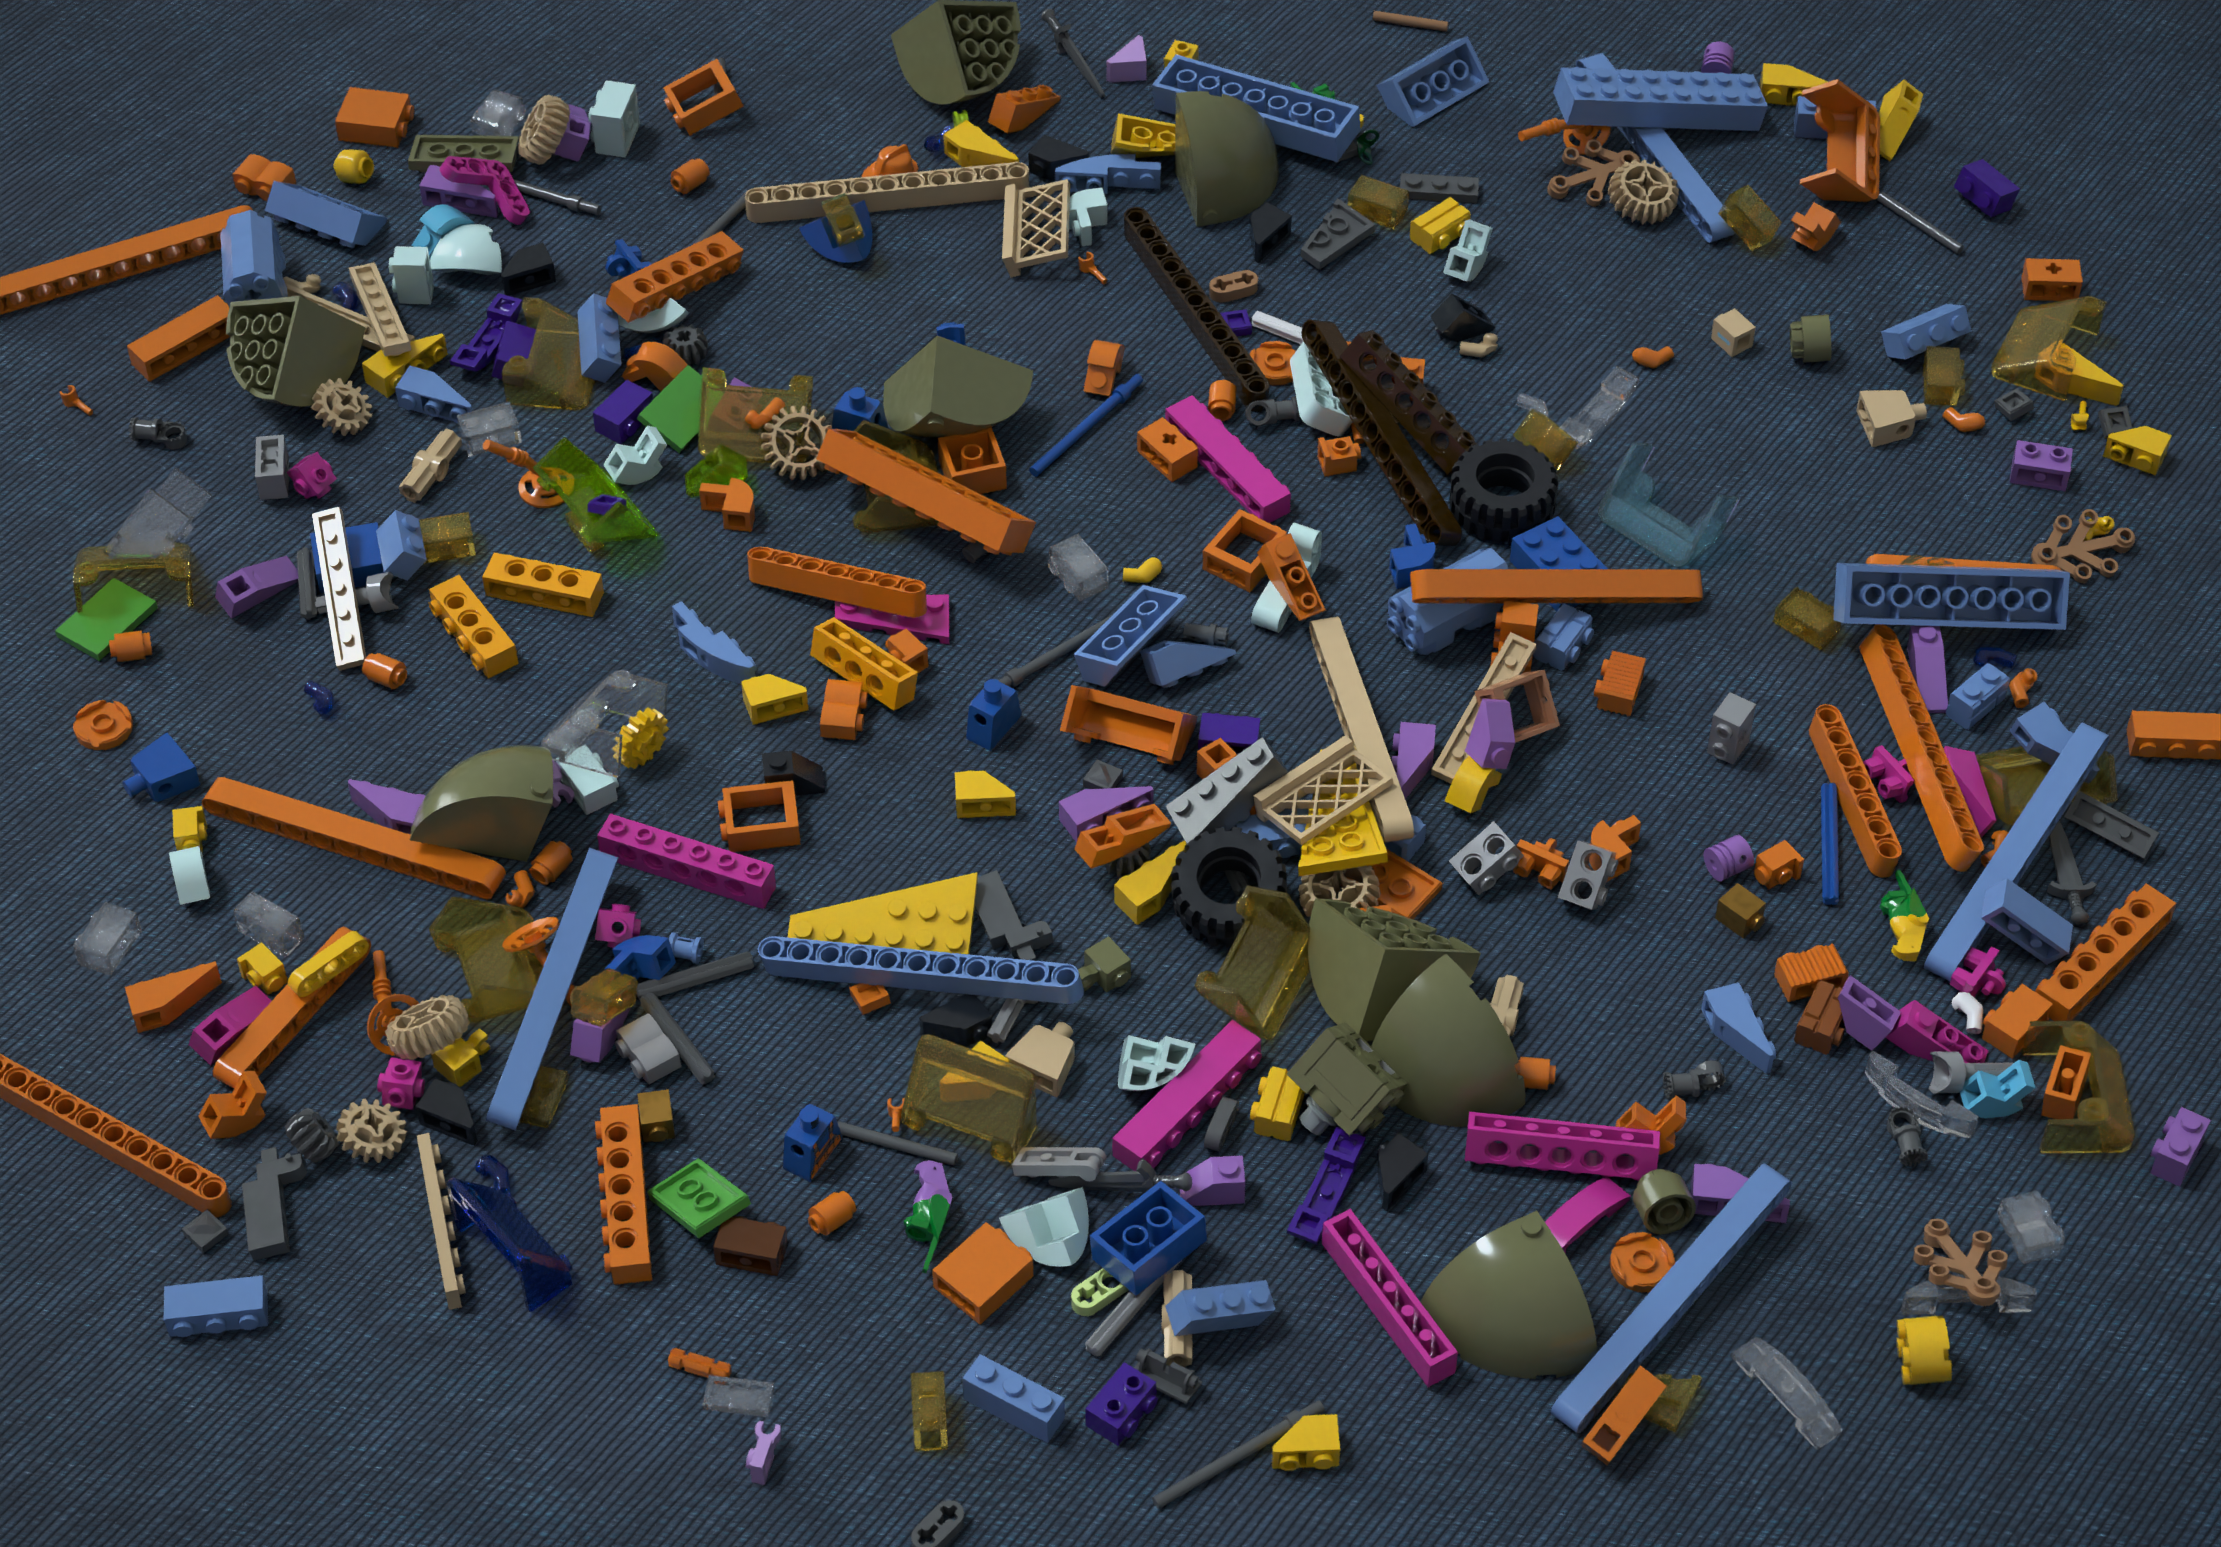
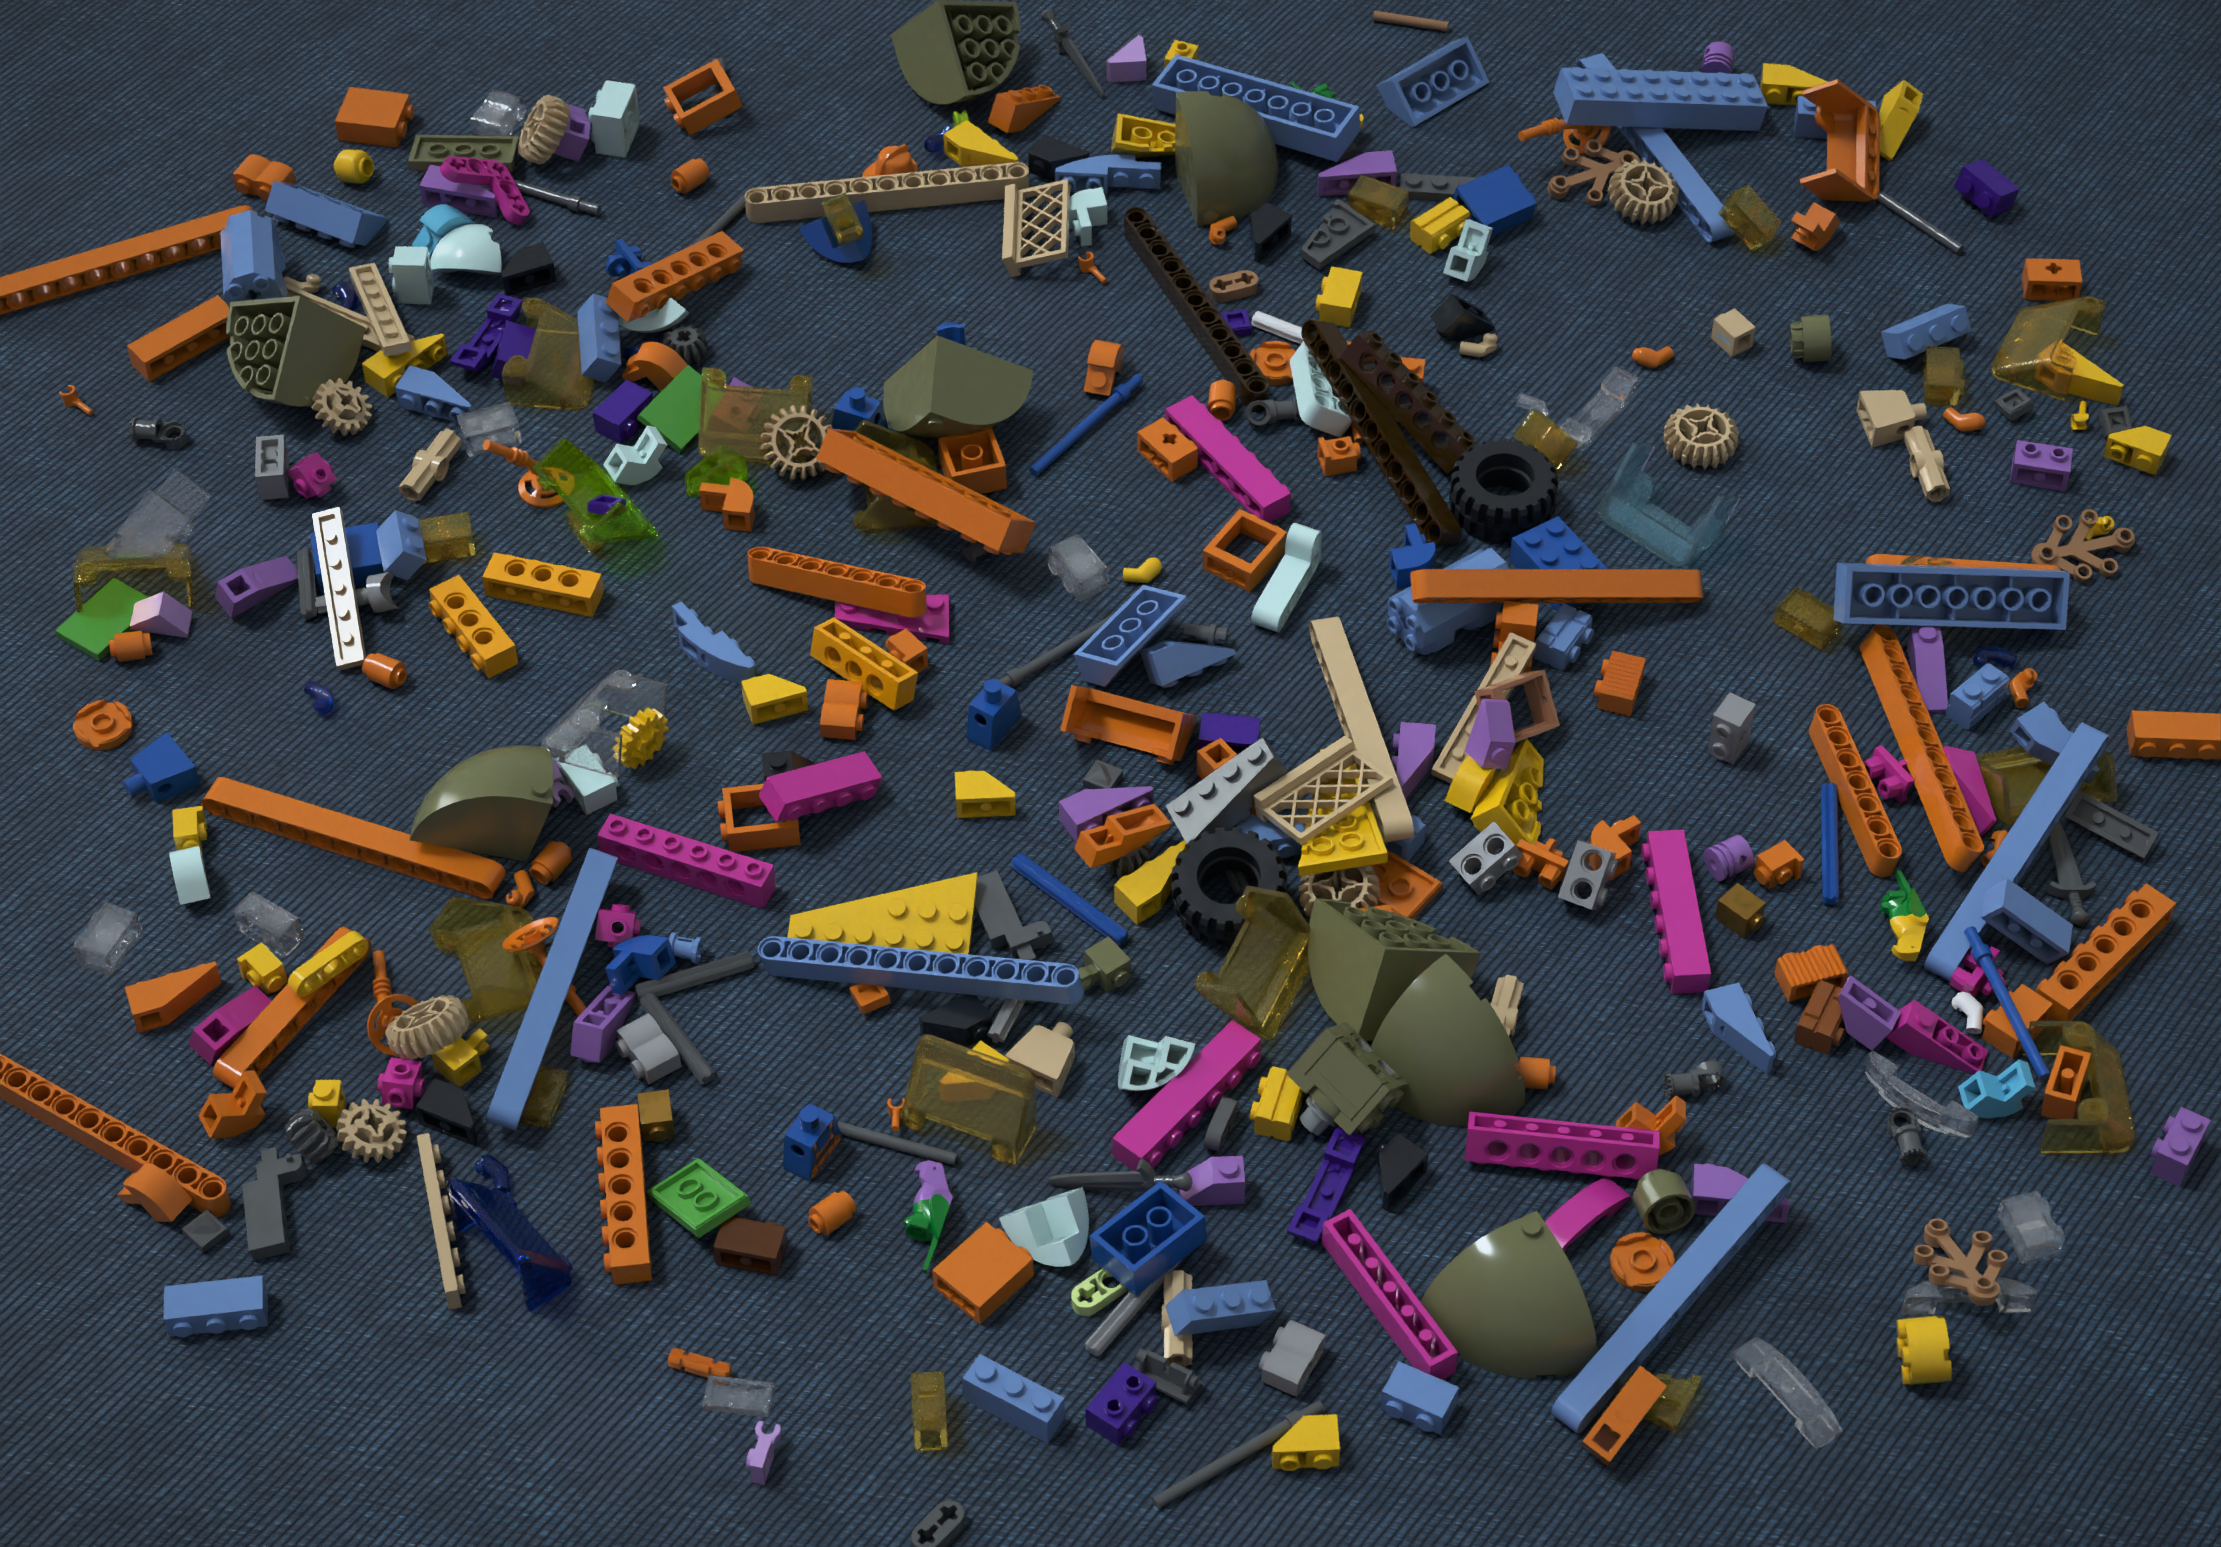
medium lavender slope [348,779,425,834] -> none
clear yellow brick [570,968,638,1027] -> none
orange arm [745,397,785,429] -> none
light grey plate [1012,1147,1106,1181] -> none
orange slope [1257,533,1325,621] -> none
dark green piece [1357,129,1380,165] -> none
light grey piece [1929,1051,2013,1093] -> none
none -> orange brick [117,1163,193,1222]
none -> lavender slope [130,591,193,638]
none -> yellow brick [308,1080,346,1127]
none -> dark pink brick [759,751,883,823]
none -> blue axle [1011,853,1128,946]
none -> orange arm [1208,216,1237,245]
none -> light grey brick [1259,1320,1326,1397]
none -> yellow brick [1315,266,1363,328]
none -> medium lavender slope [1317,150,1397,196]
none -> medium blue brick [1380,1361,1459,1435]
none -> blue brick [1453,165,1537,237]
none -> yellow wedge [1471,739,1544,846]
none -> dark pink brick [1641,830,1711,994]
none -> tan gear [1664,403,1739,470]
none -> tan piece [1904,426,1950,502]
none -> blue bar [1964,926,2051,1081]

